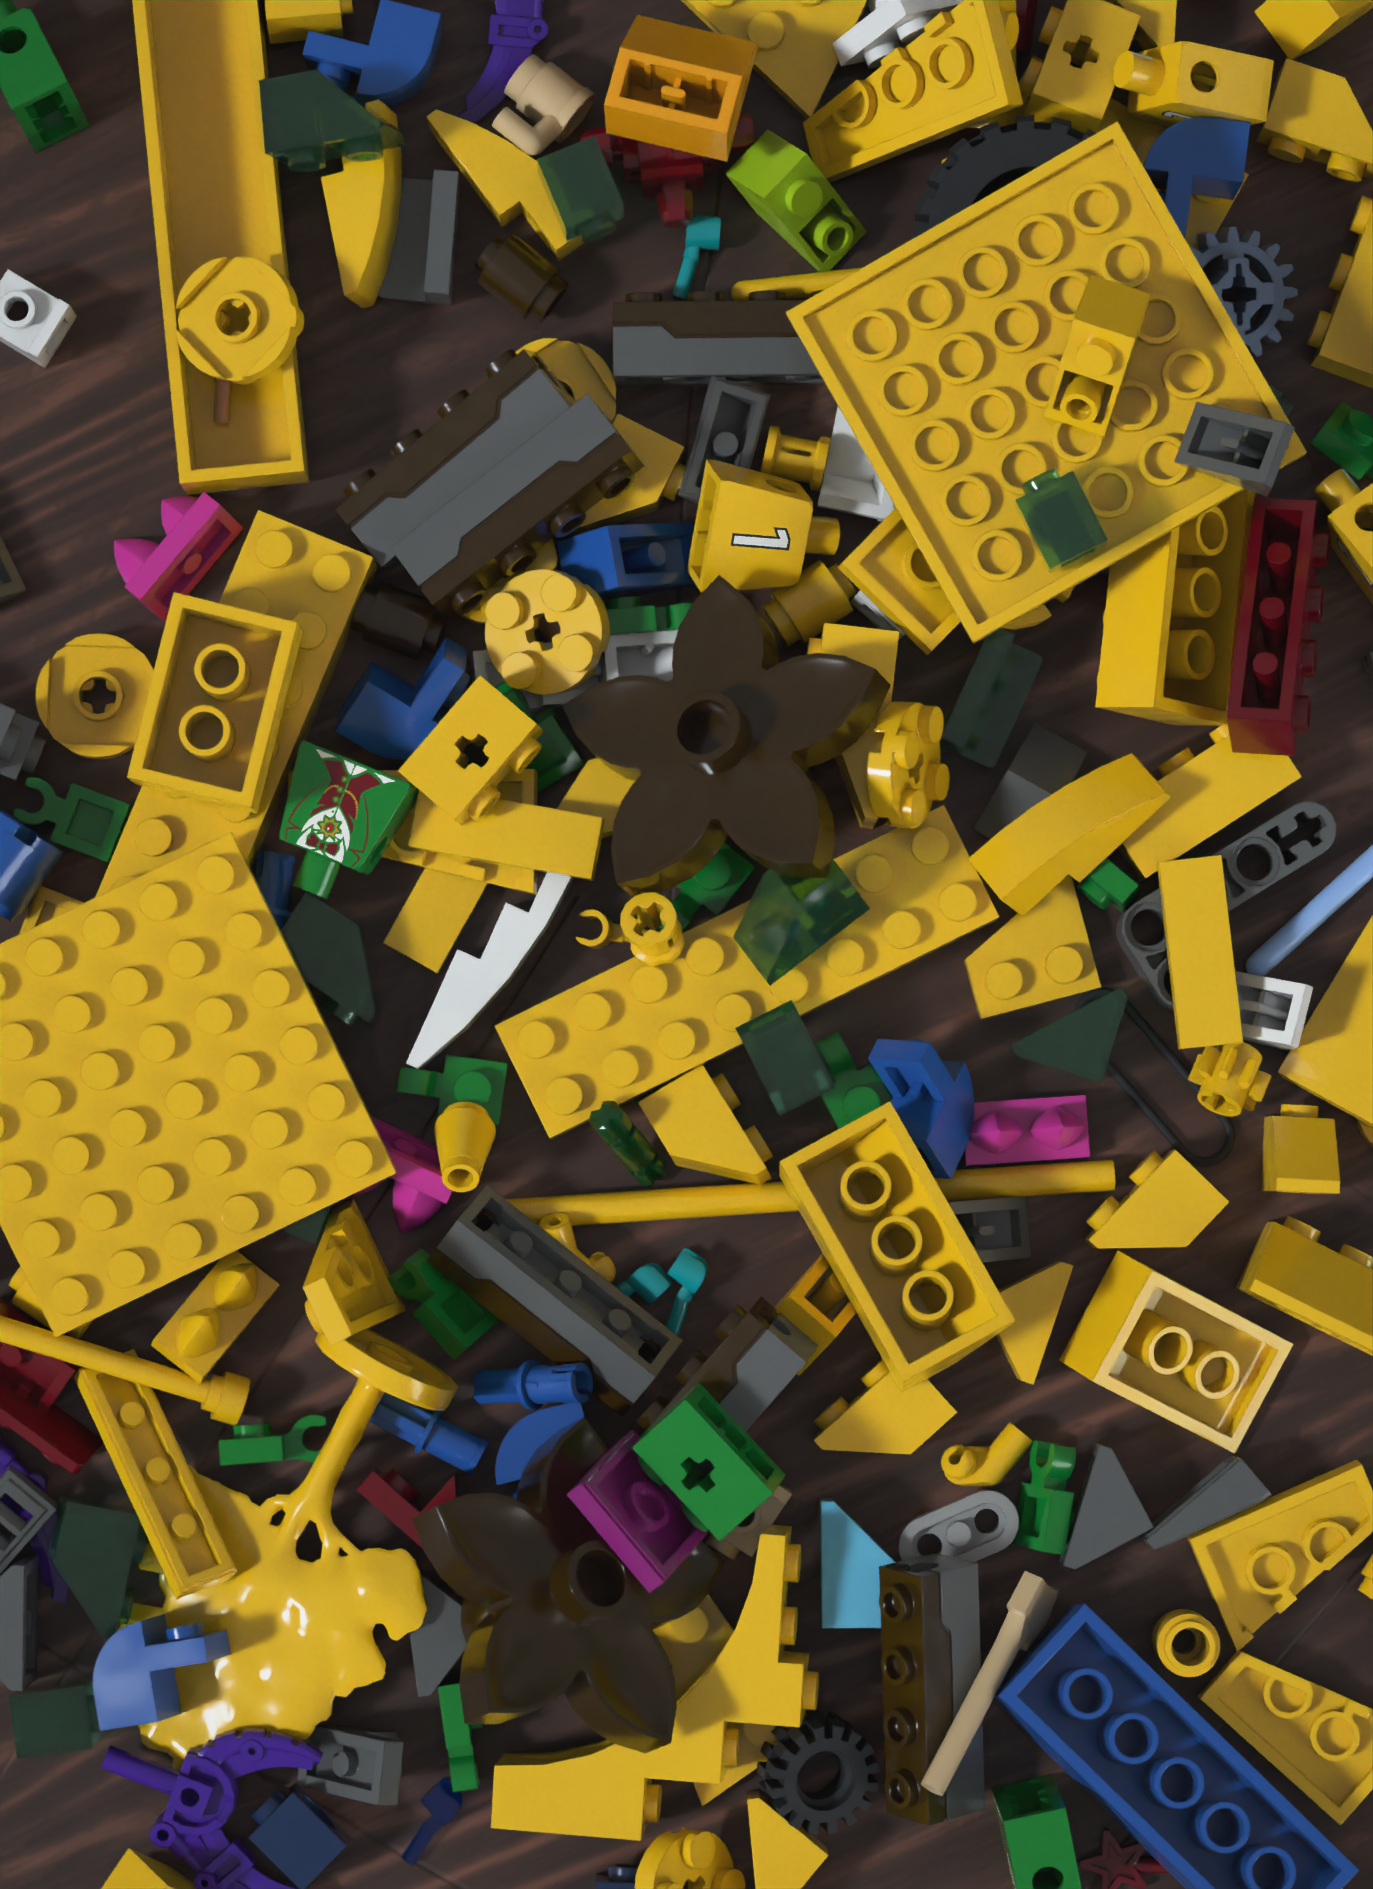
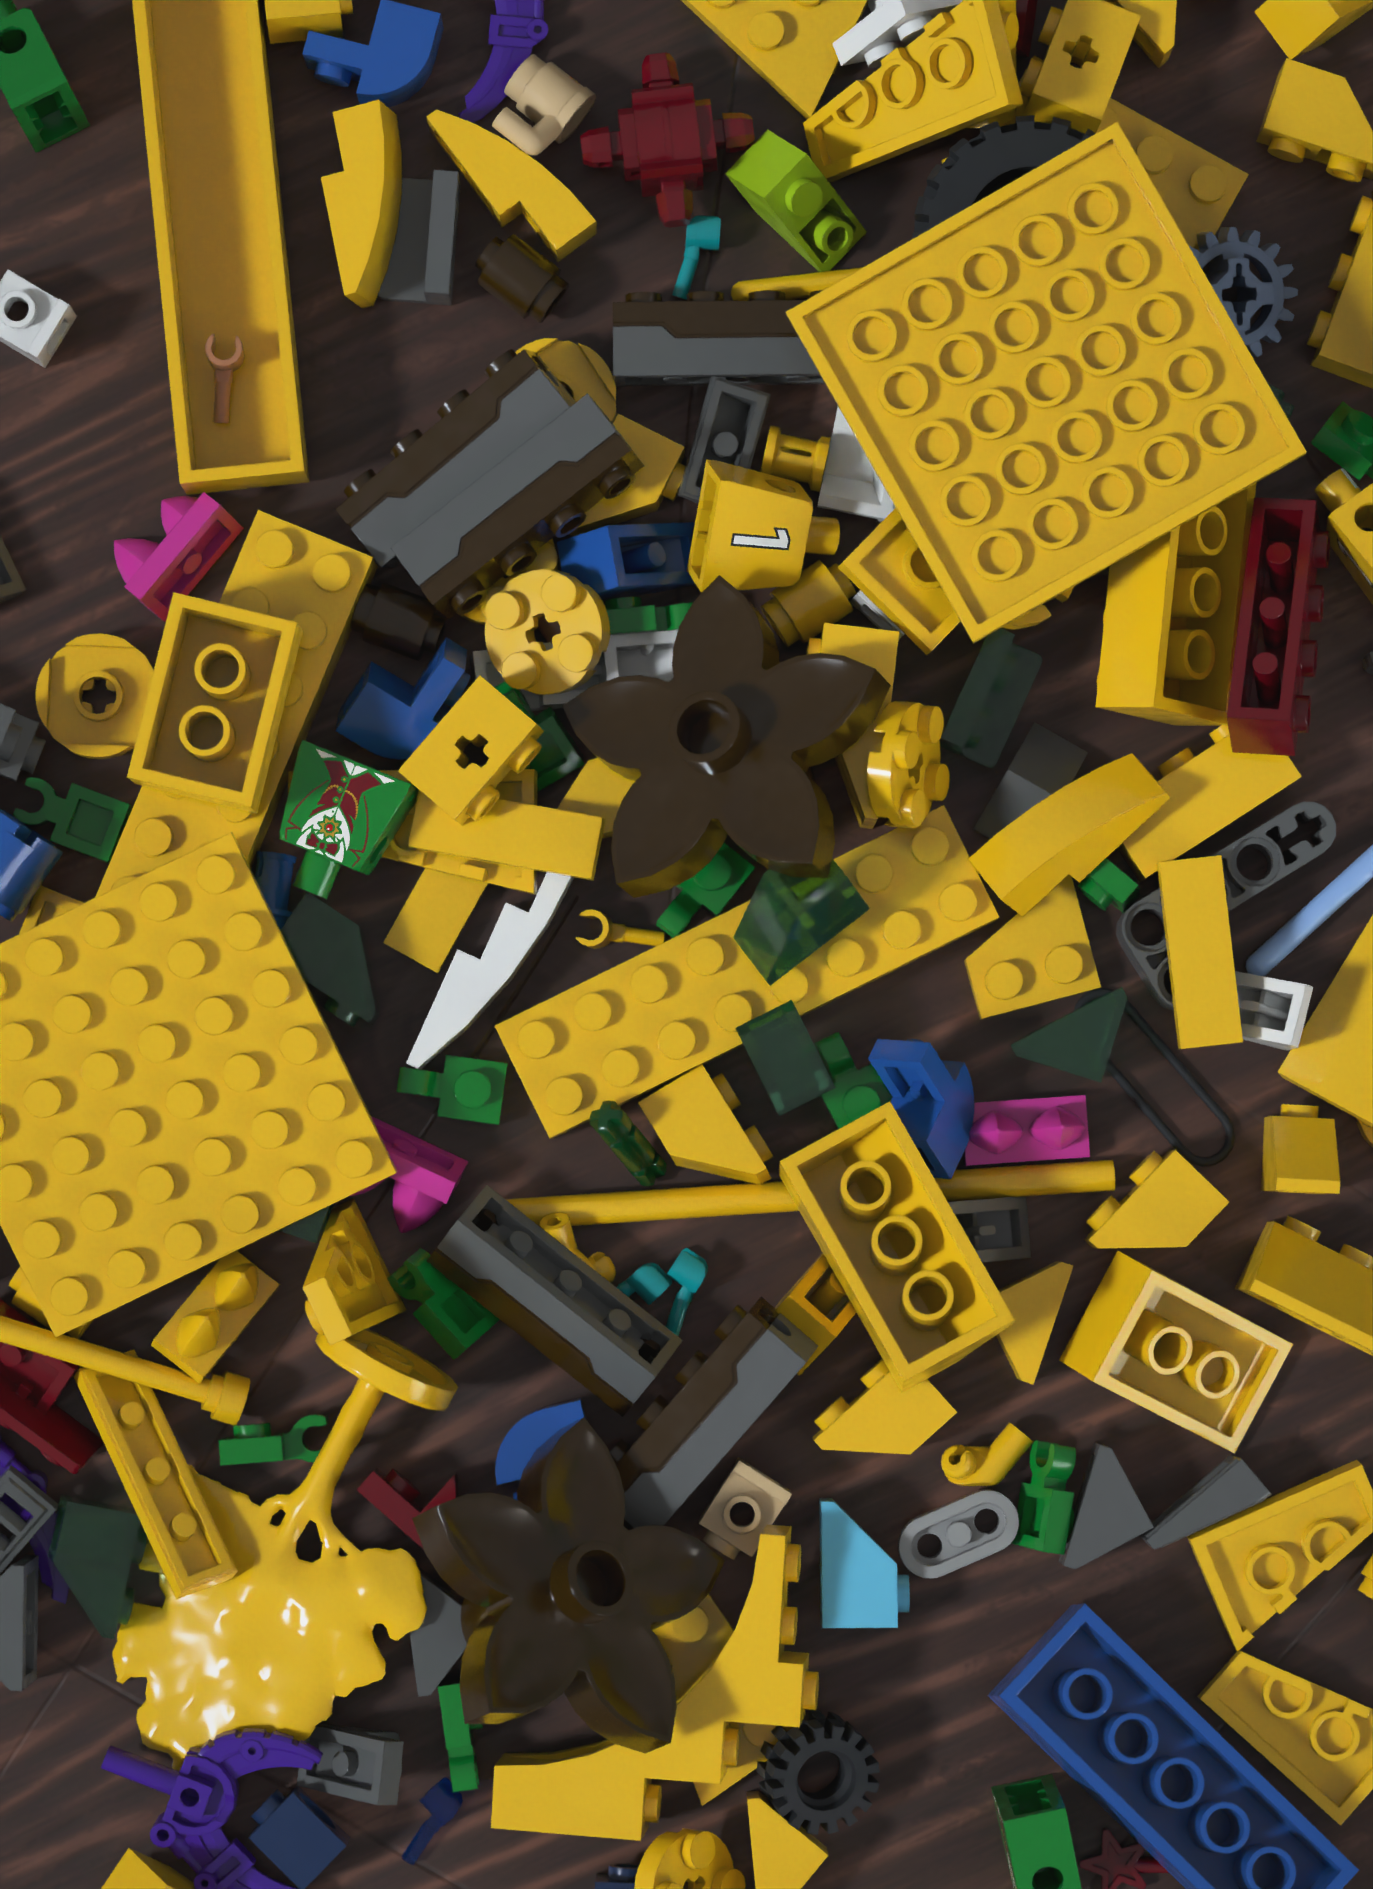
clear green brick [9,1680,107,1759] -> none
blue brick [93,1614,231,1731] -> none
yellow plate [176,256,305,385] -> none
clear green slope [259,70,404,172] -> none
blue axle [370,1393,489,1477] -> none
yellow cone [434,1102,496,1192] -> none
blue axle [472,1360,593,1410] -> none
clear green brick [537,136,624,242] -> none
magenta plate [566,1430,709,1593] -> none
light orange slope [604,15,758,162] -> none
yellow bush [620,892,685,966] -> none
green brick [632,1383,786,1542] -> none
dark brown piece [879,1553,985,1825] -> none
tan piece [921,1571,1059,1796] -> none
clear green brick [1015,468,1108,574] -> none
yellow slope [1044,274,1151,436] -> none
yellow torso [1113,41,1274,128] -> none
blue brick [1143,117,1250,238] -> none
yellow brick [1151,1609,1220,1677] -> none
dark grey slope [1174,402,1295,497] -> none
yellow gear [1188,1042,1272,1117] -> none

